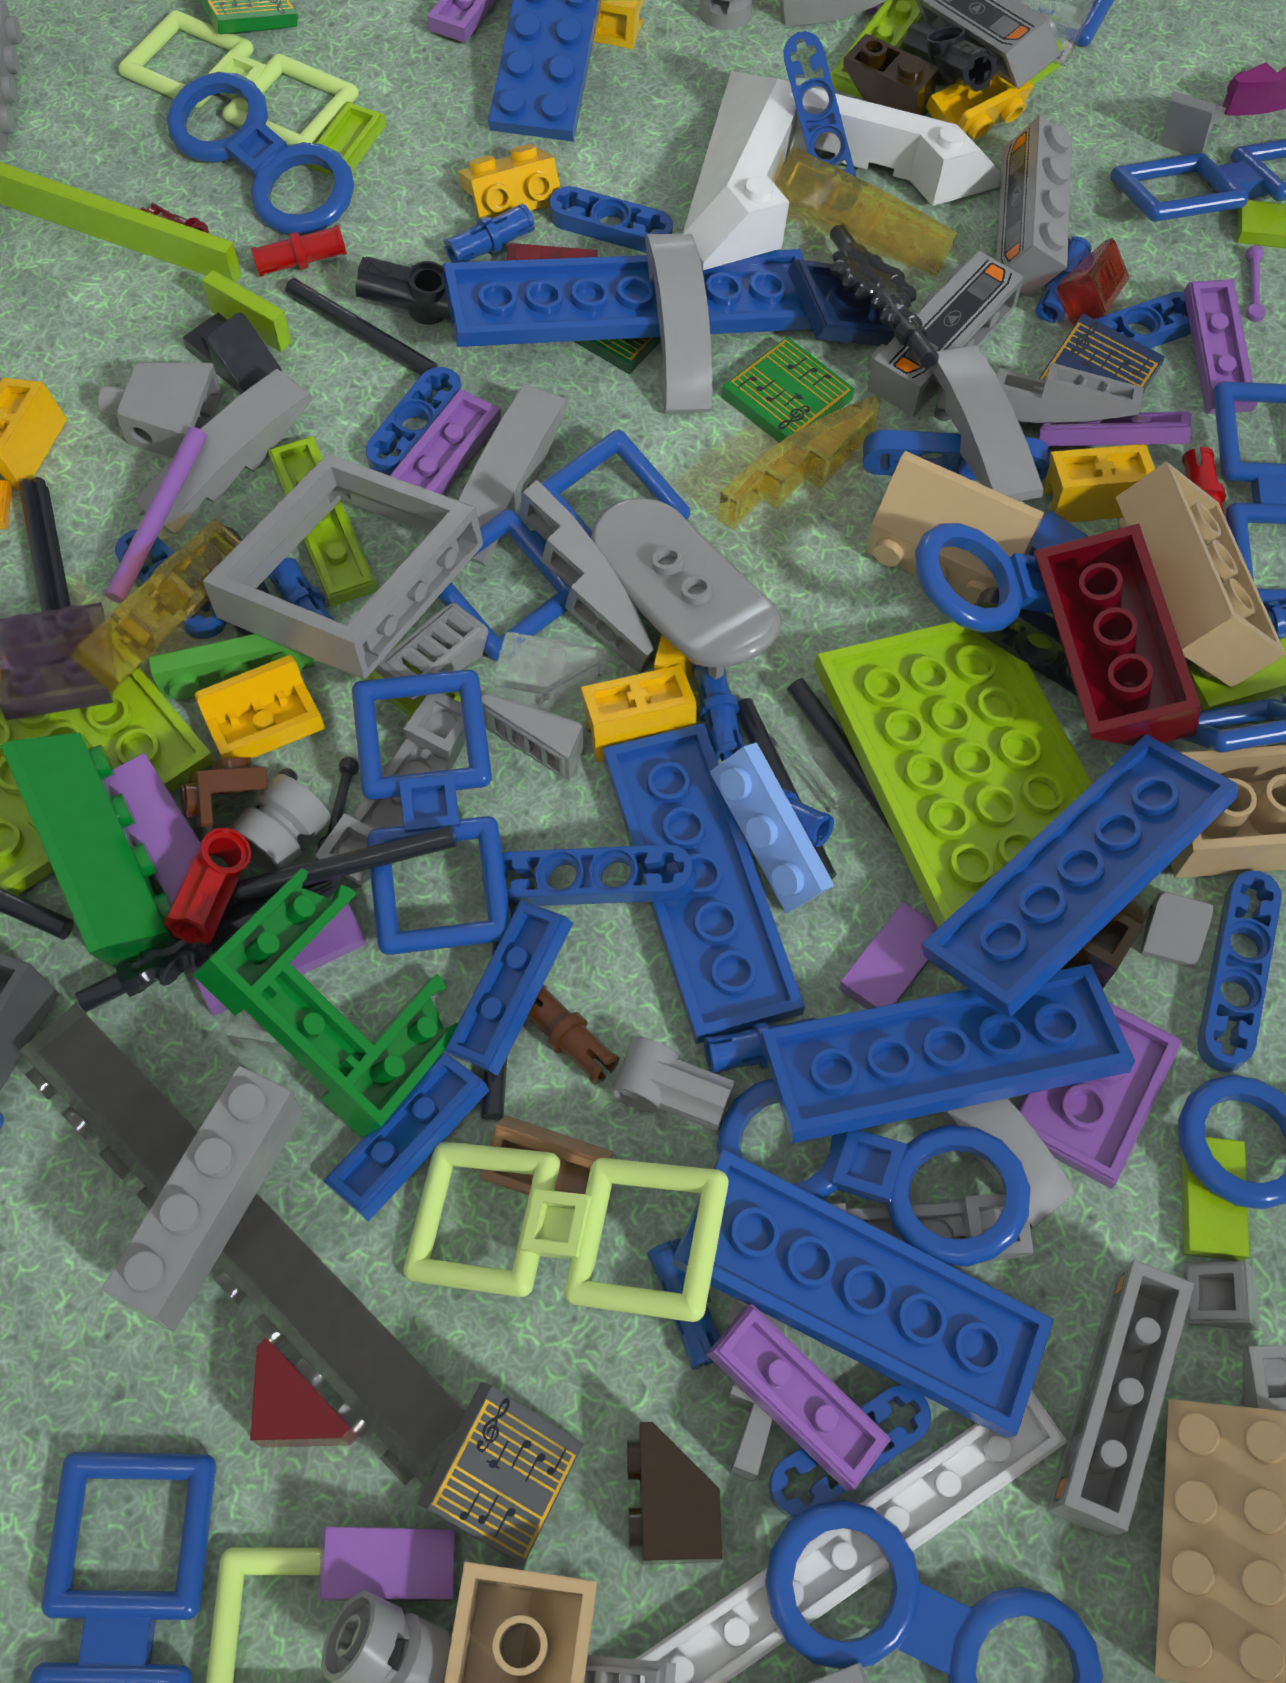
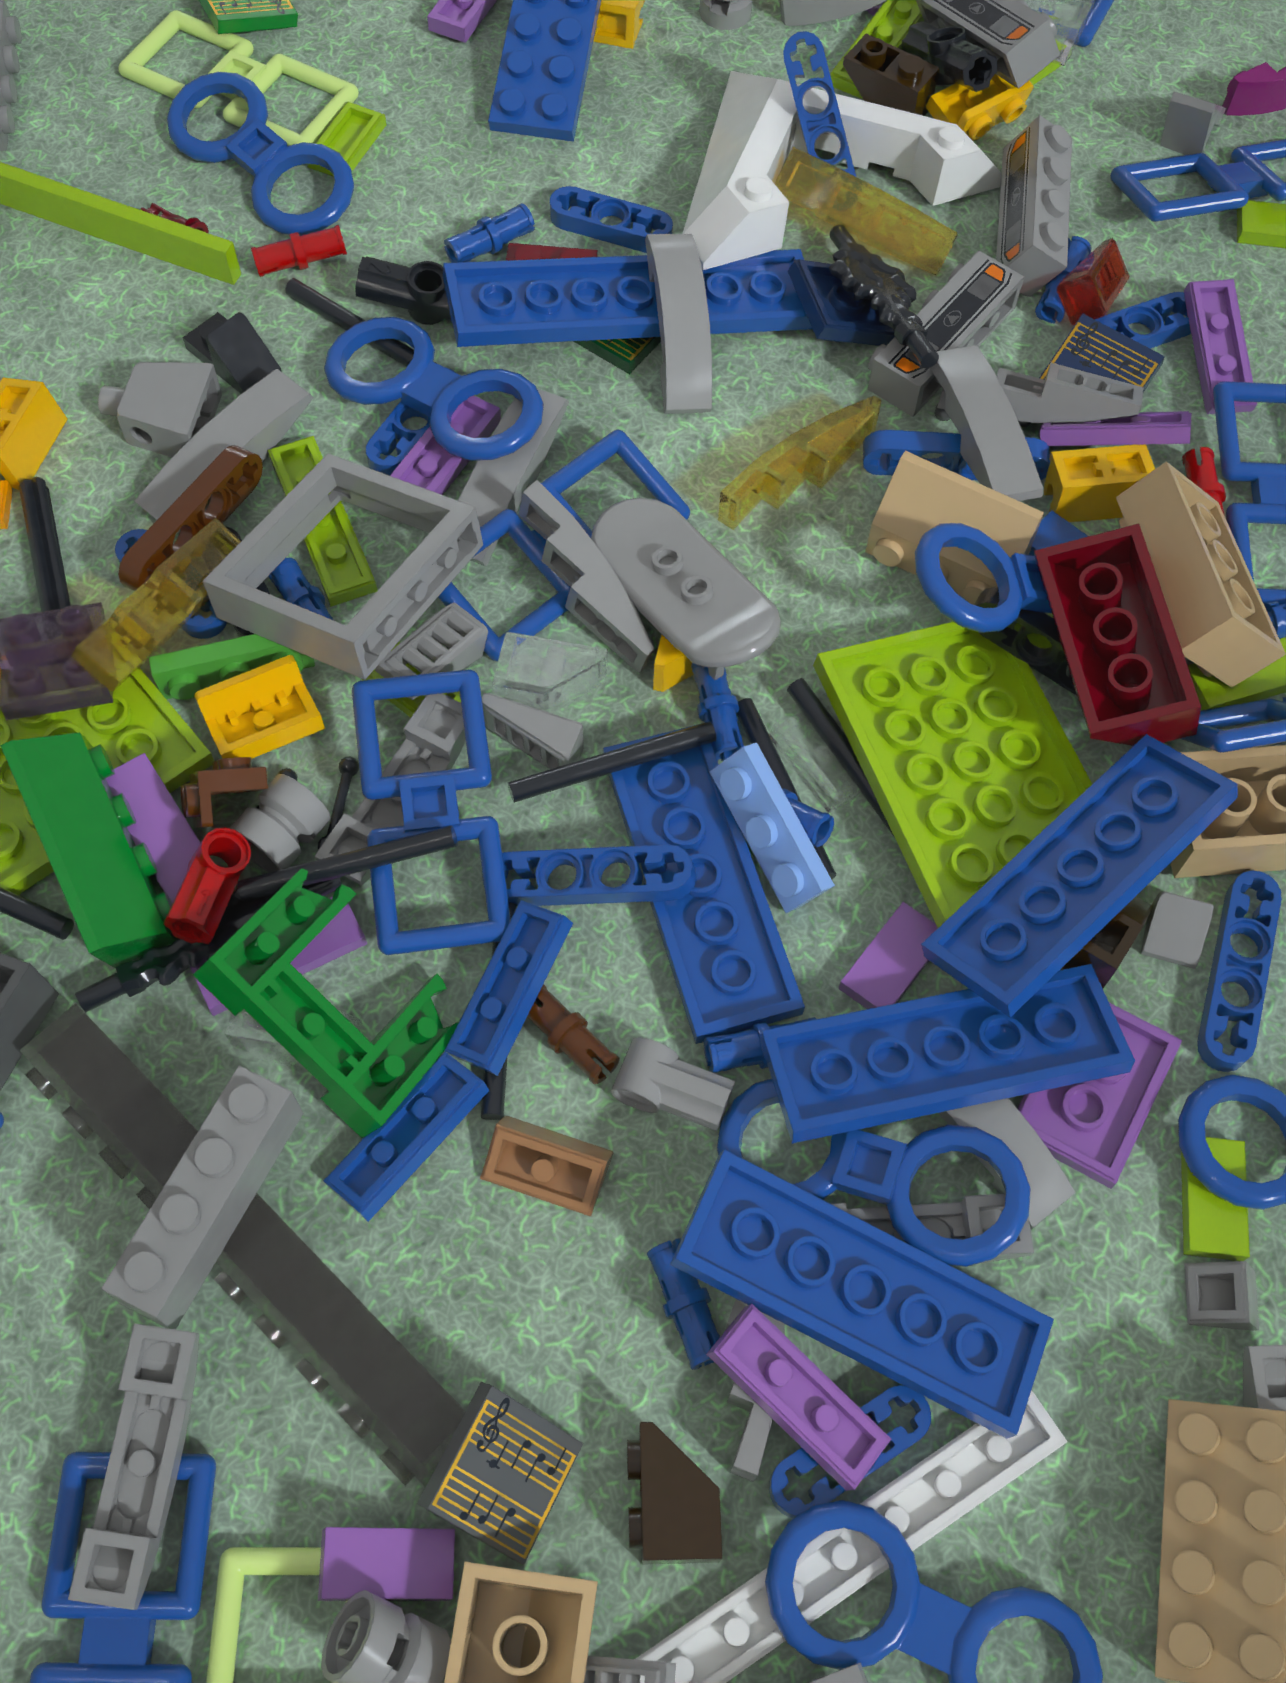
medium lavender bar [105,427,207,604] -> none
lime tile [202,270,291,352] -> none
dark red slope [250,1337,359,1448] -> none
yellowish green bar [403,1141,729,1322] -> none
yellow bracket [458,144,561,220] -> none
yellow hinge [581,664,697,763] -> none
green tile [722,337,855,450] -> none
light grey brick [1046,1259,1195,1538] -> none
medium lavender hinge [1246,245,1266,322] -> none
none -> light grey slope [68,1323,199,1610]
none -> reddish brown beam [118,445,263,597]
none -> blue bar [324,317,544,461]
none -> black bar [507,721,716,803]

